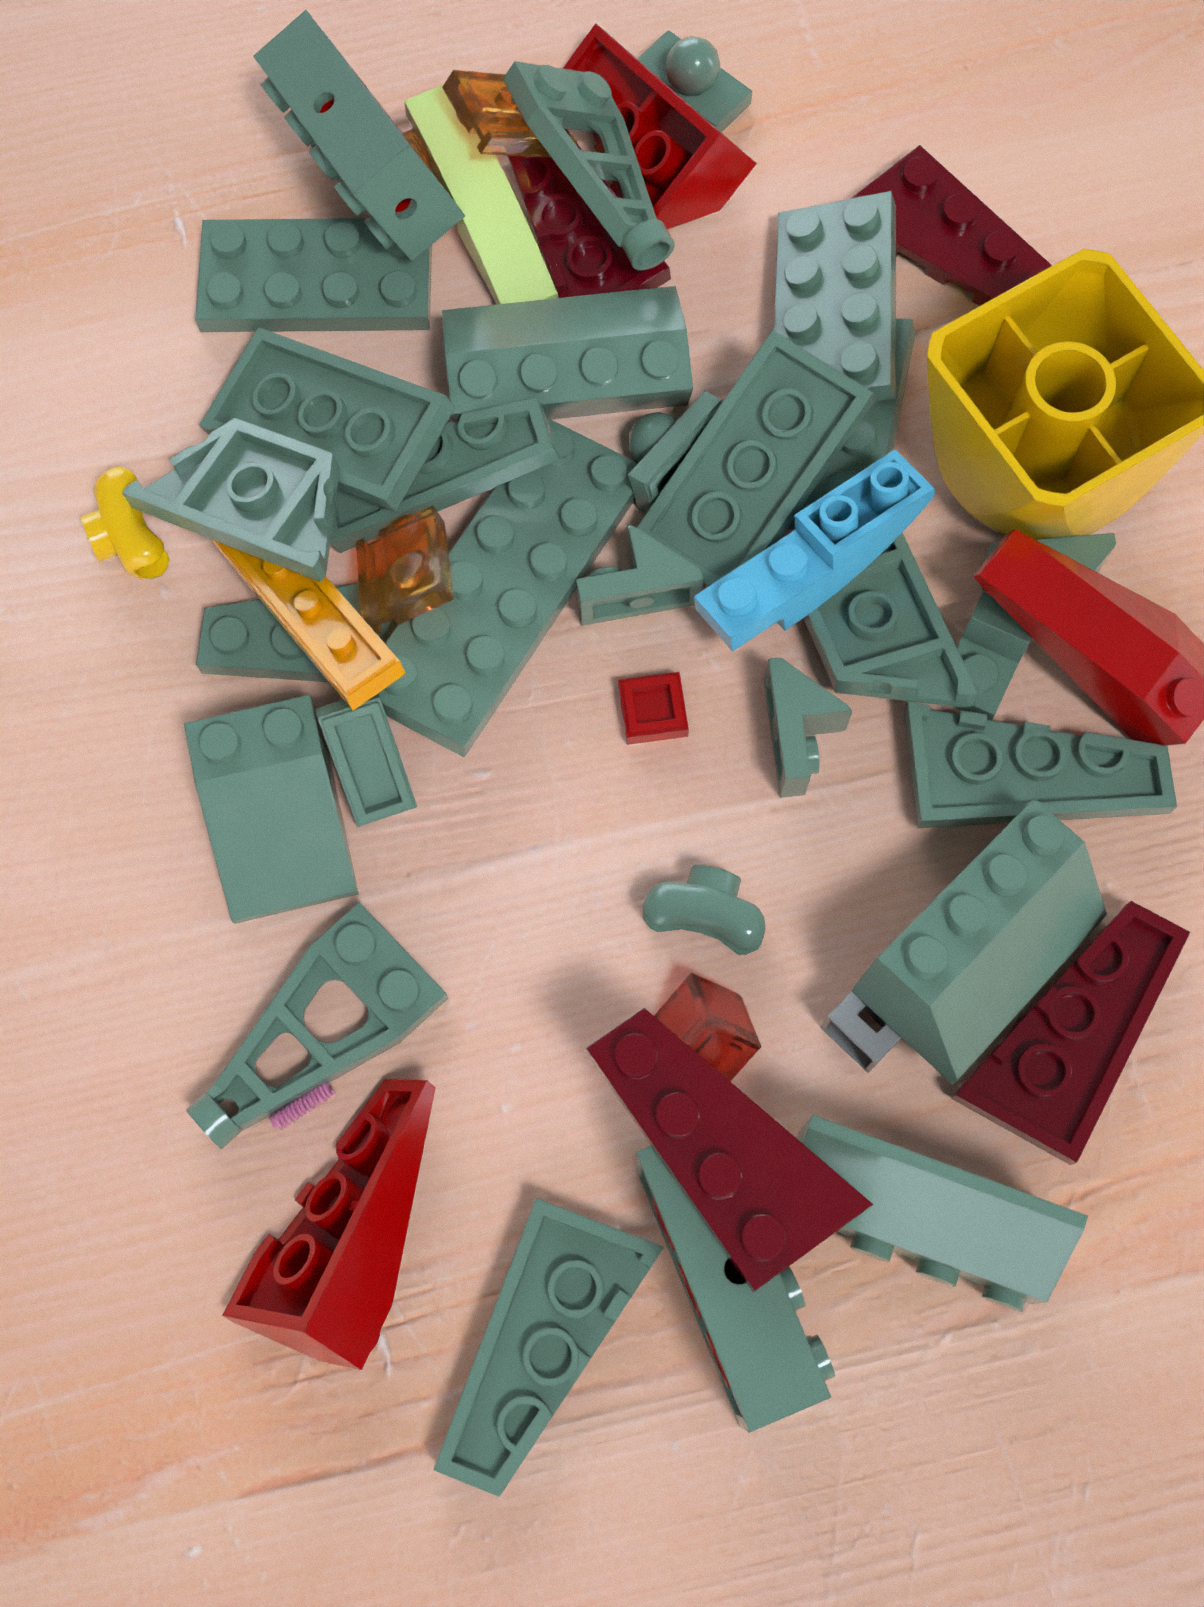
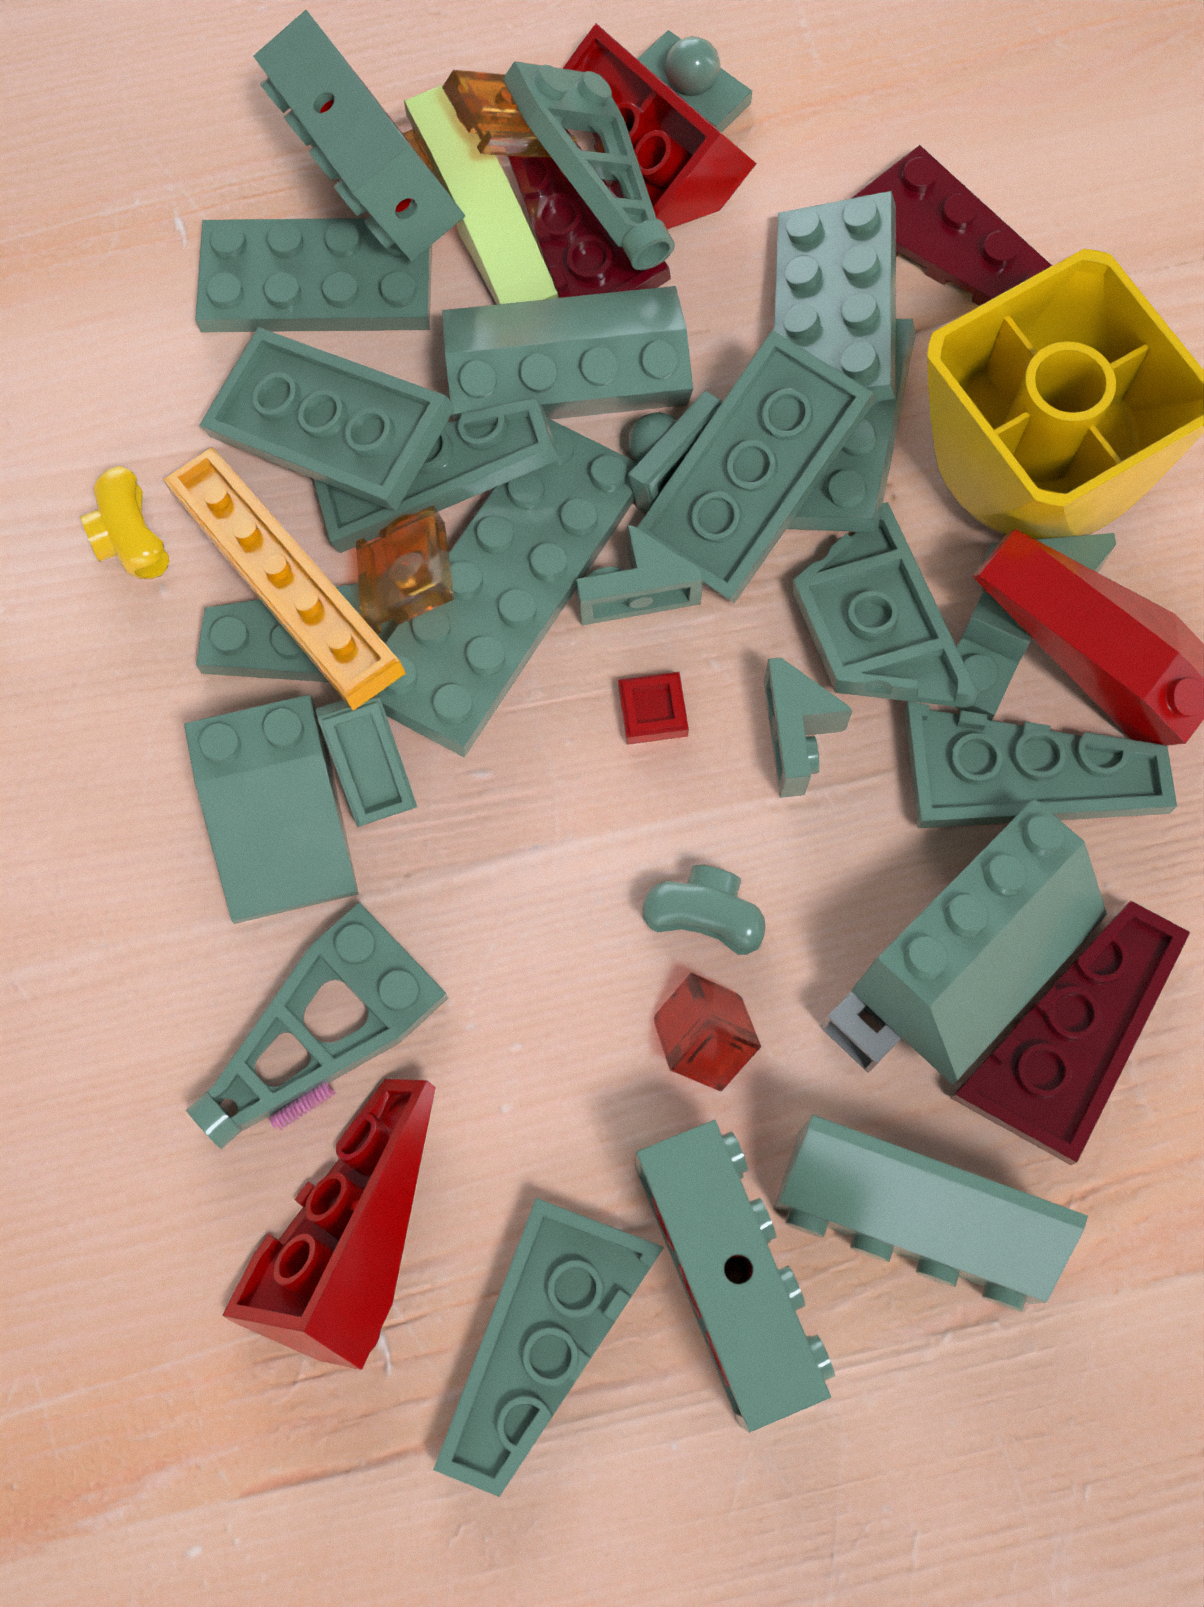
sand green wing [122,418,340,582] -> none
dark red wing [586,1008,874,1292] -> none
medium azure slope [694,449,935,652] -> none

